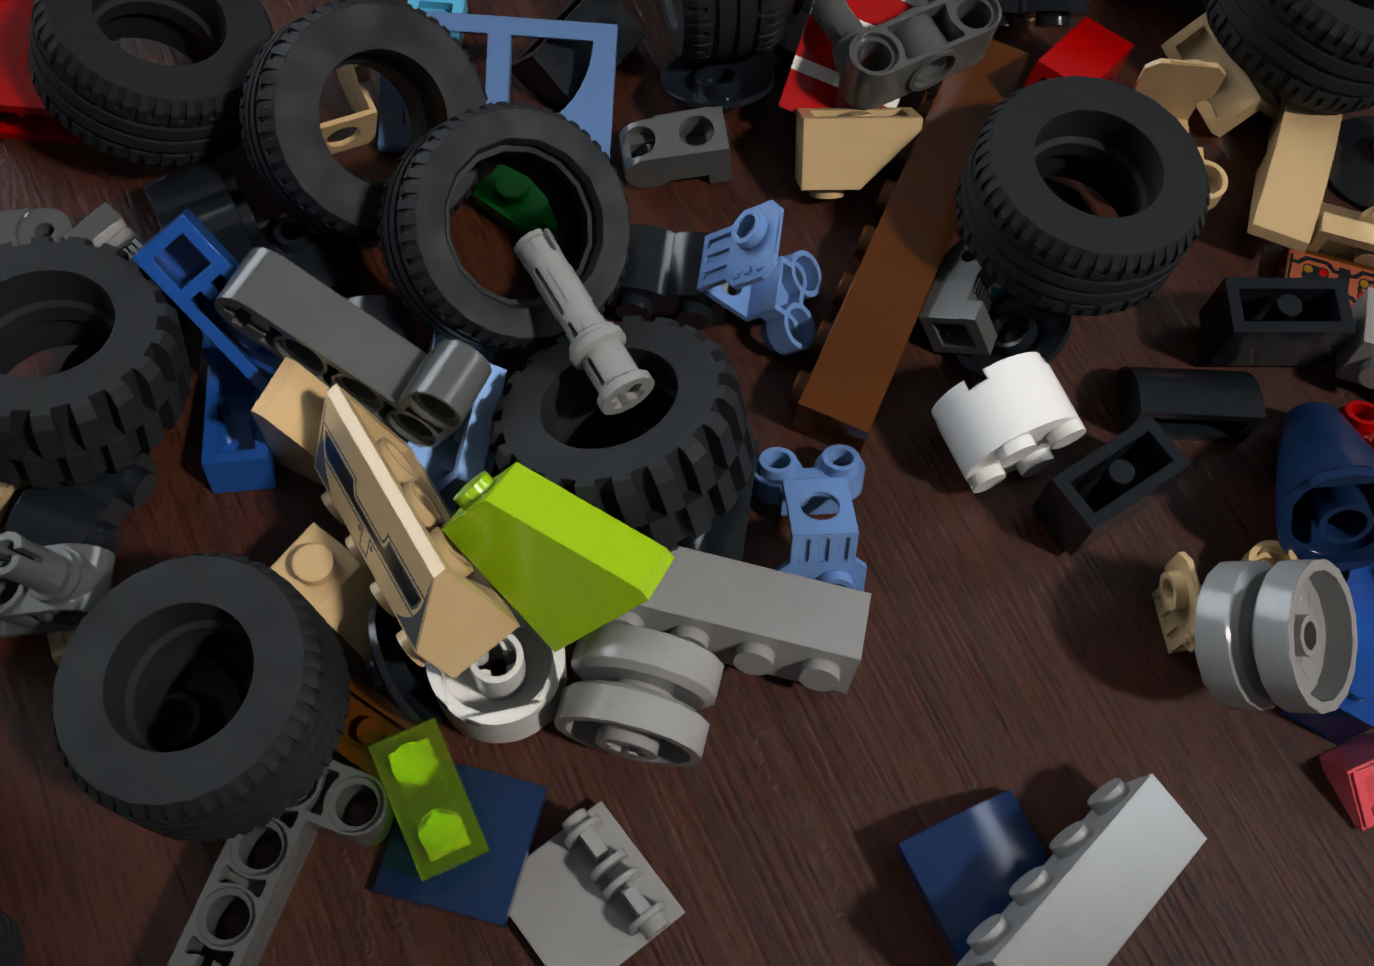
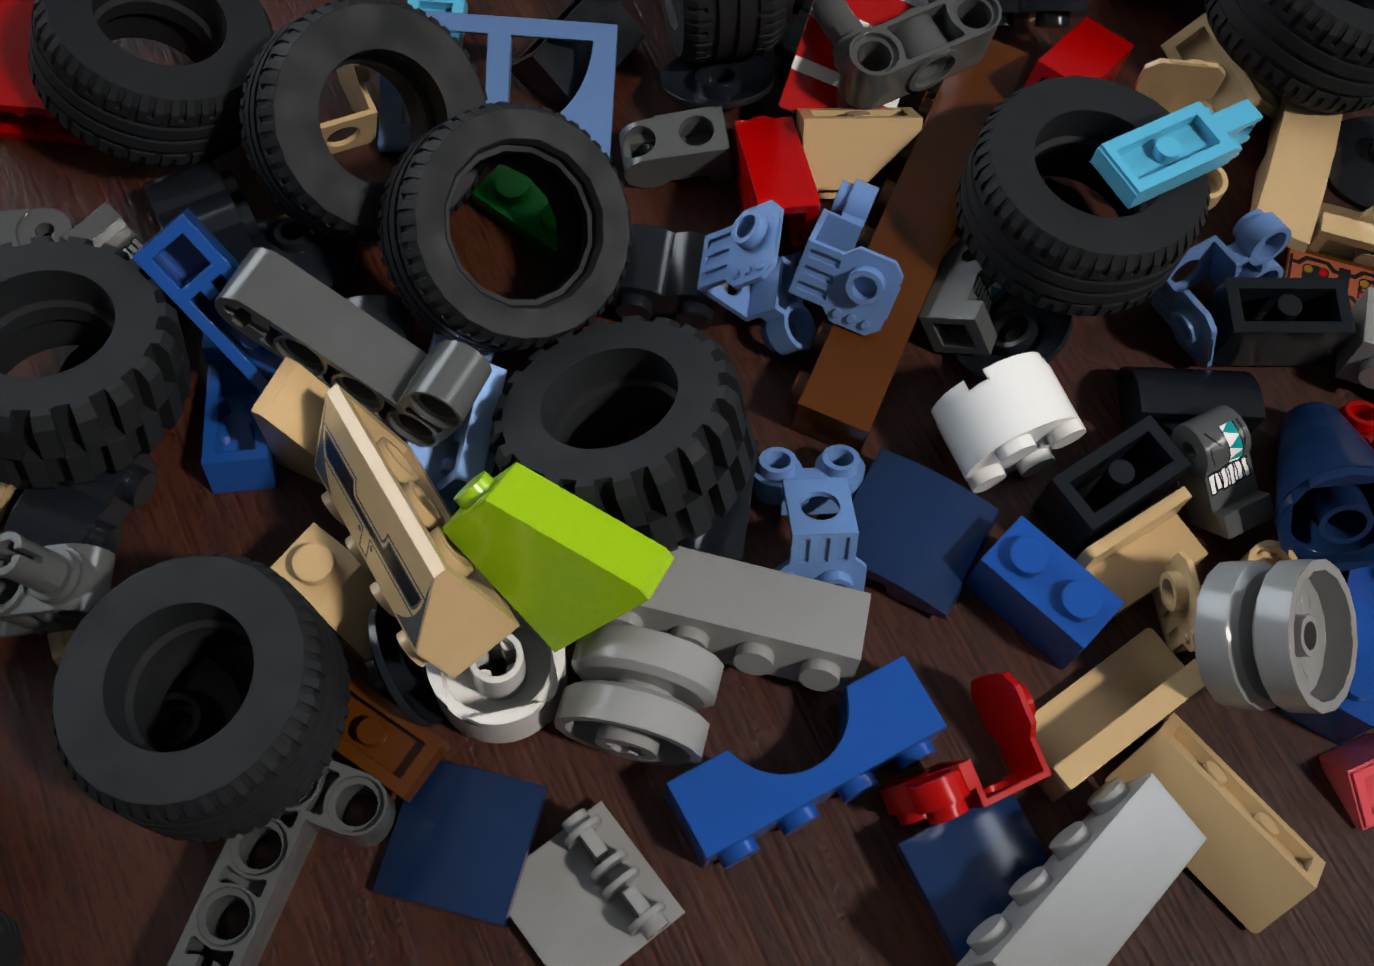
clear neon green piece [368,718,491,882] -> none
light grey pin [514,228,655,415] -> none
none -> blue arch [664,656,947,870]
none -> red slope [730,116,821,256]
none -> medium blue piece [788,179,904,336]
none -> dark blue slope [852,448,999,620]
none -> red piece [878,672,1052,826]
none -> blue brick [964,515,1125,670]
none -> tan panel [1035,628,1205,803]
none -> tan panel [1075,486,1209,620]
none -> medium azure hinge [1090,98,1263,209]
none -> tan panel [1105,712,1326,934]
none -> medium blue piece [1150,209,1291,368]
none -> dark grey leg [1172,405,1275,539]

